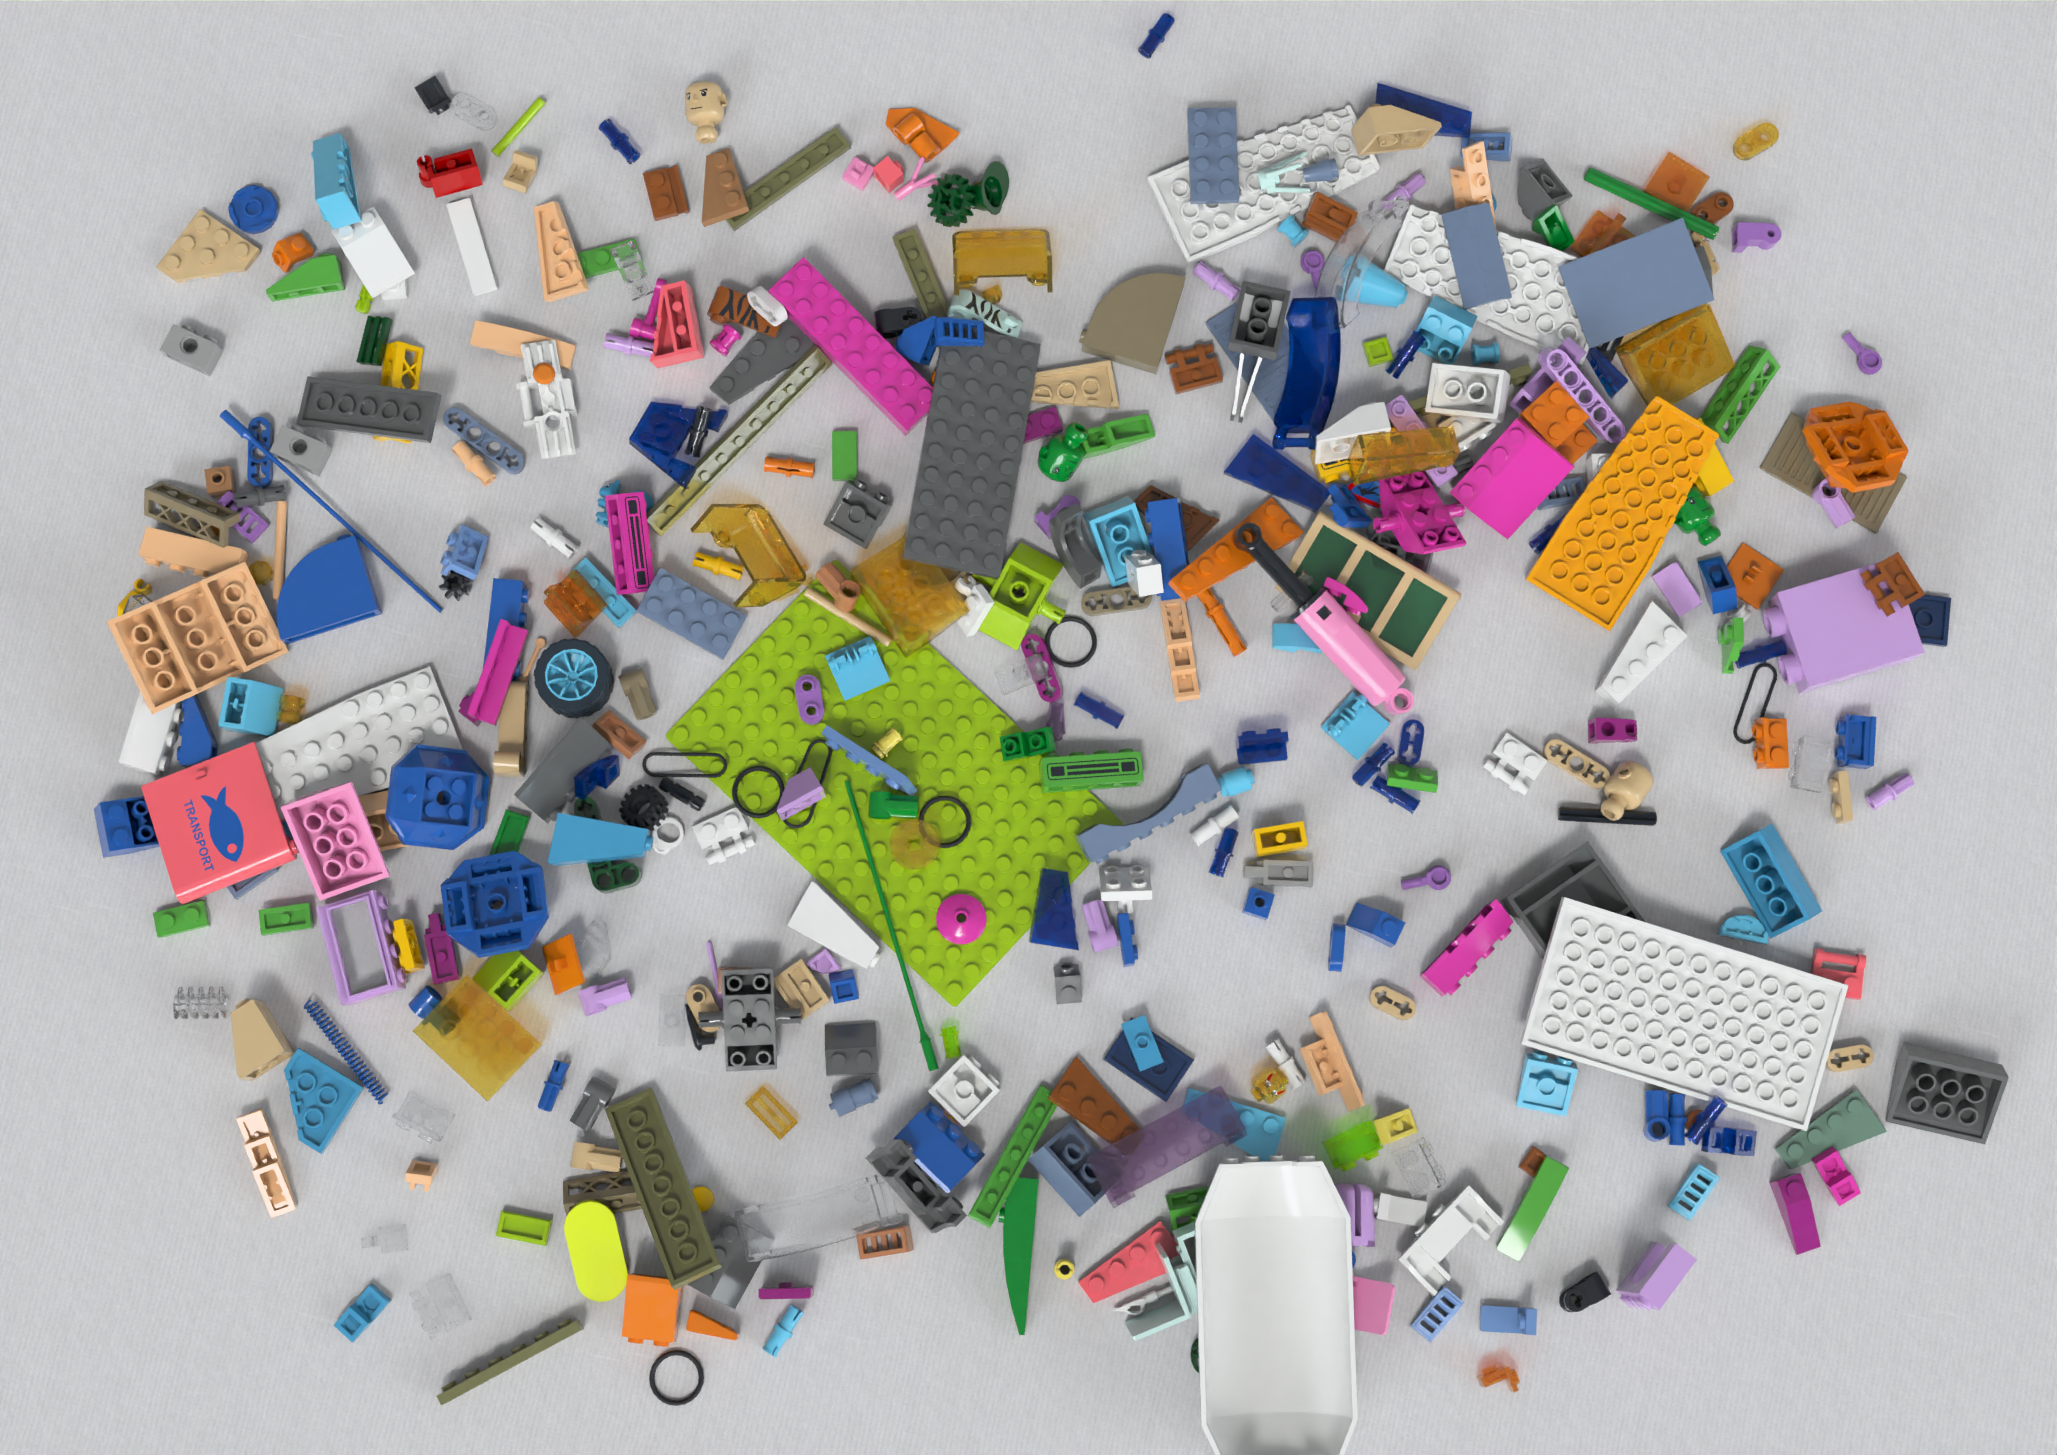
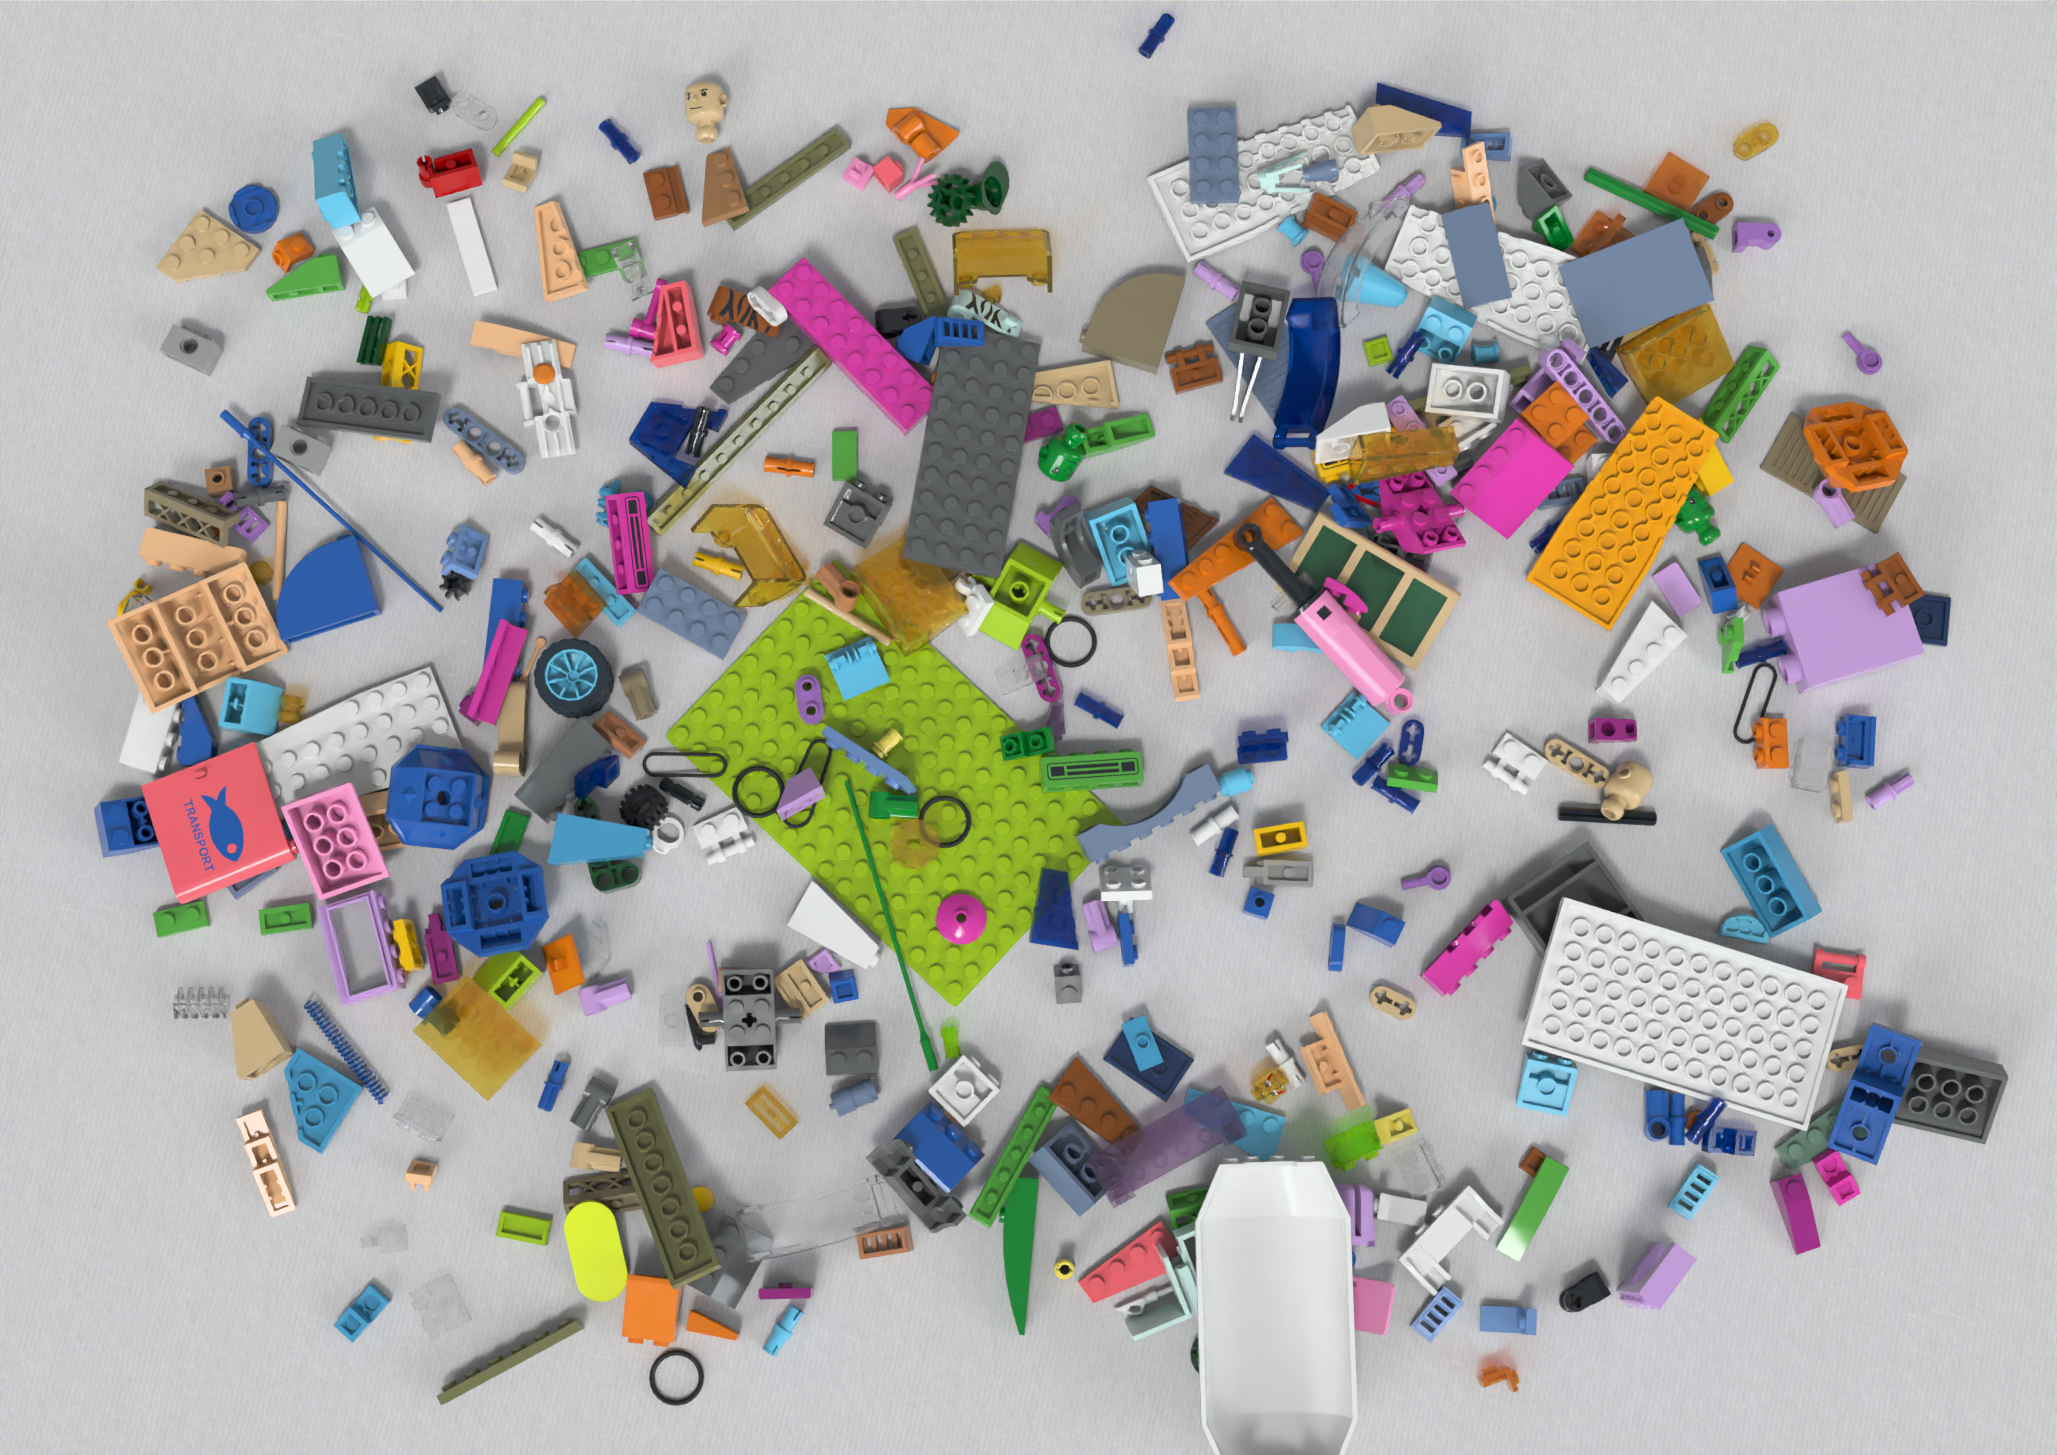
none -> blue bracket [1827,1022,1923,1166]

